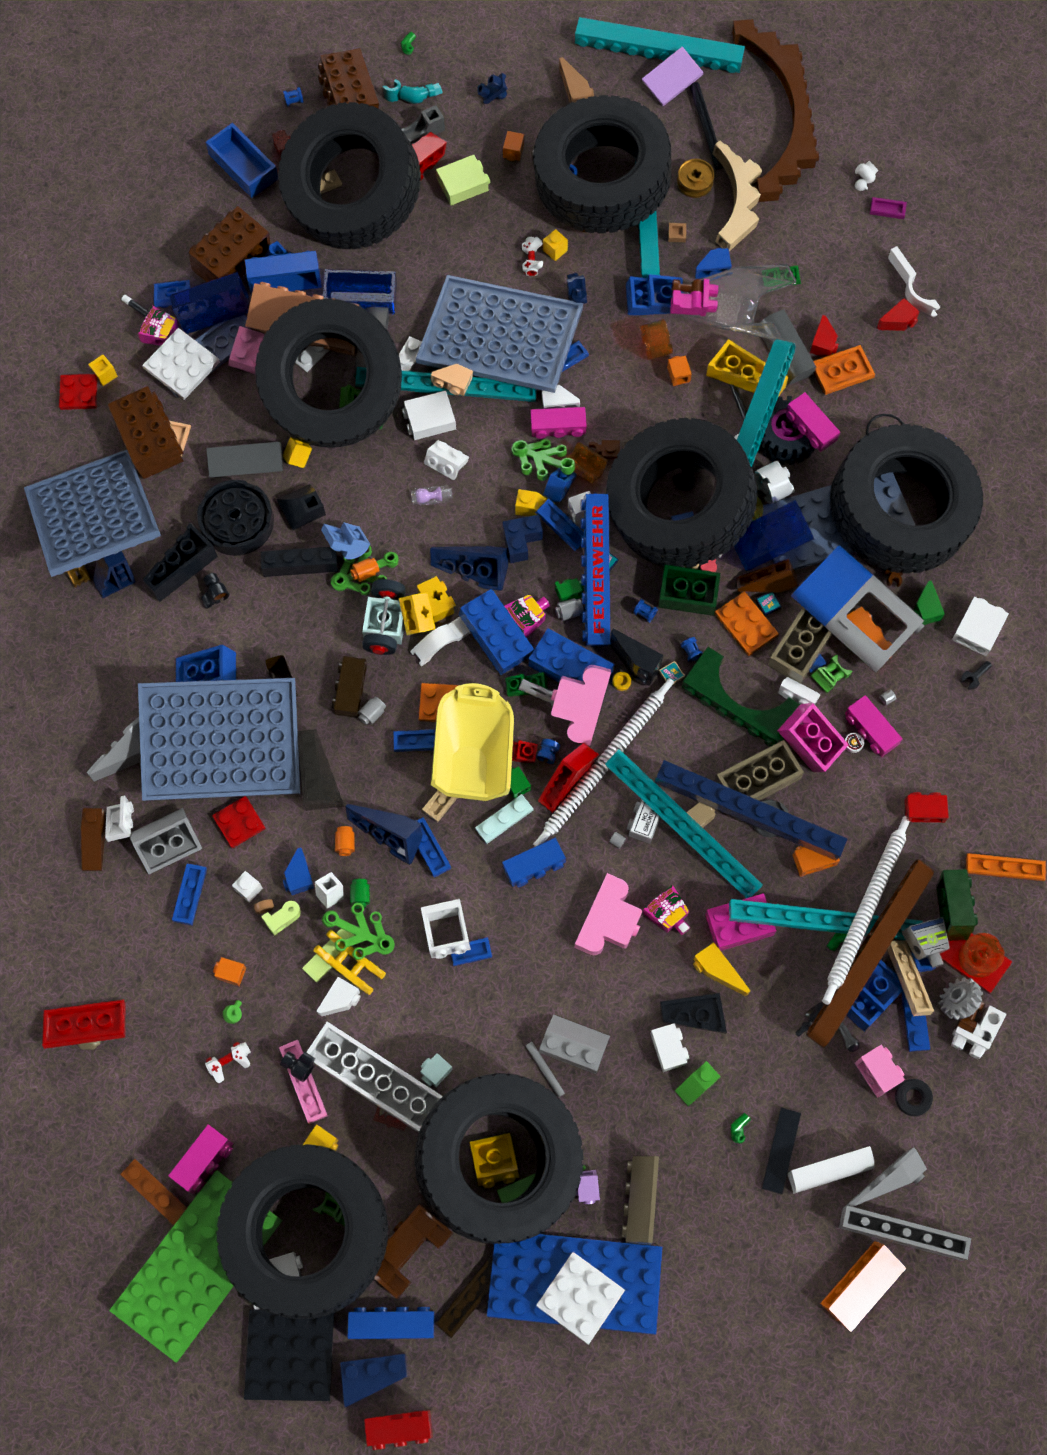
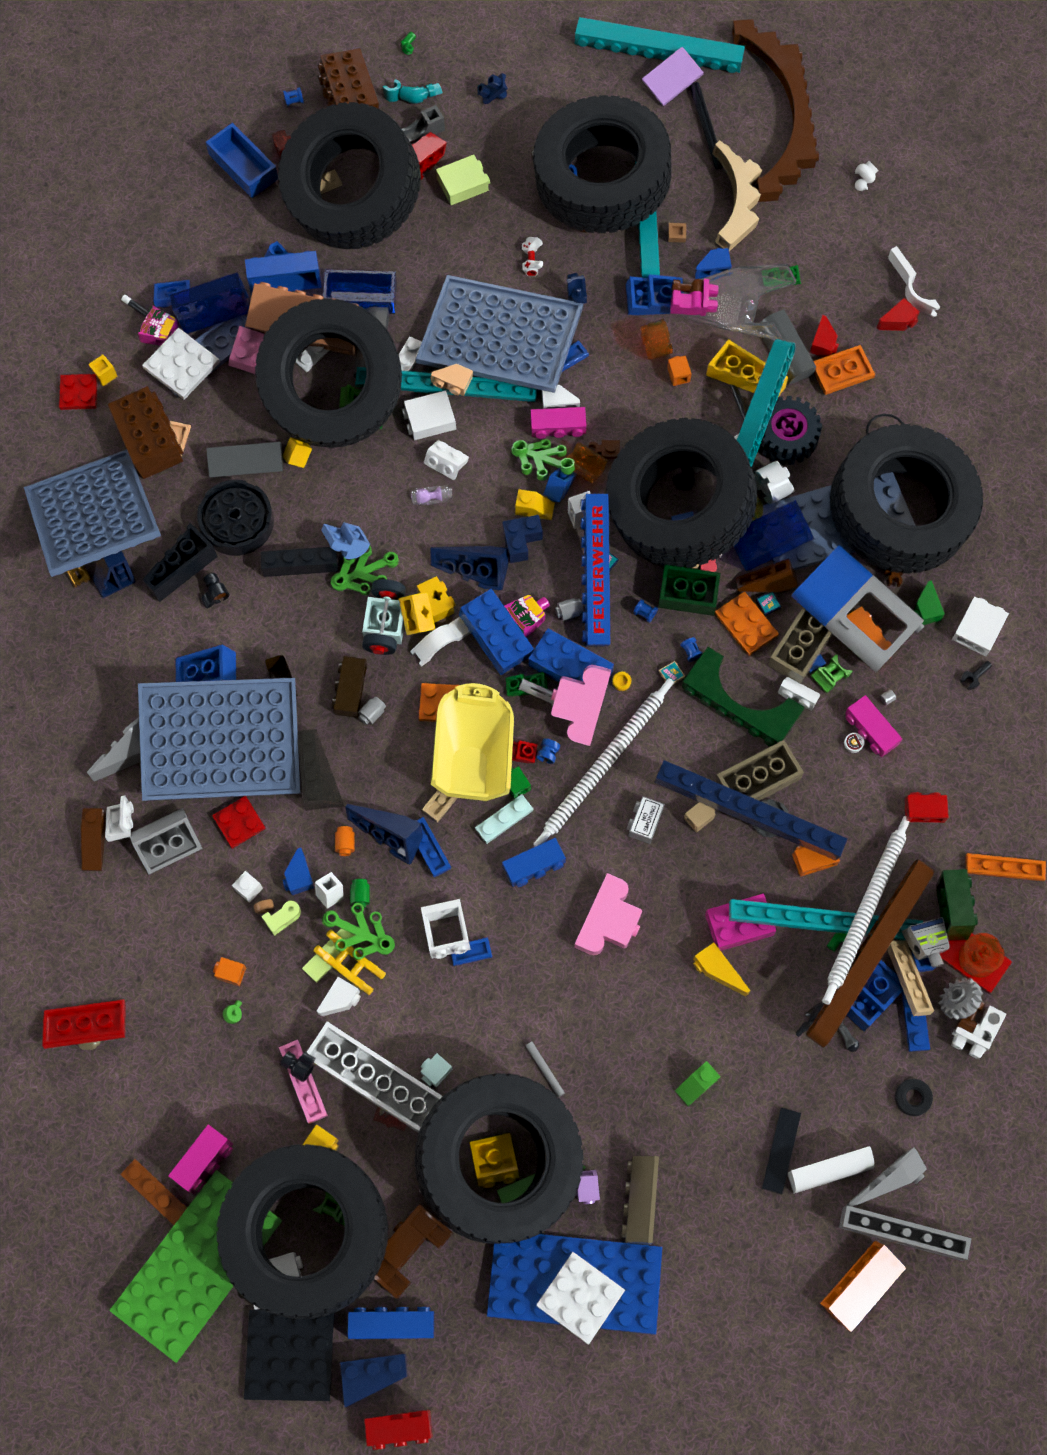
blue plate [172,864,207,925] -> none
reddish brown brick [188,206,270,295] -> none
white piece [205,1042,251,1083] -> none
black slope [277,484,326,530] -> none
orange brick [350,558,380,582] -> none
blue plate [393,730,435,752] -> none
dark brown tile [436,1257,493,1338] -> none
orange brick [503,131,524,161] -> none
blue plate [535,498,584,551] -> none
red arch [538,743,599,813] -> none
light grey slope [539,1015,610,1074] -> none
yellow brick [543,229,568,261] -> none
green brick [555,578,585,602] -> none
medium nougat slope [559,57,594,103] -> none
teal plate [605,749,763,898] -> none
light grey piece [609,832,626,849] -> none
black slope [610,628,663,686] -> none
torso [643,885,690,935] -> none
white brick [650,1023,689,1072] -> none
black wing [660,993,727,1034] -> none
pearl gold wheel [677,159,714,198] -> none
green arm [731,1113,751,1144] -> none
dark pink brick [777,703,849,772] -> none
dark pink brick [786,393,840,452] -> none
bright pink brick [855,1044,905,1098] -> none
magenta tile [870,197,907,219] -> none

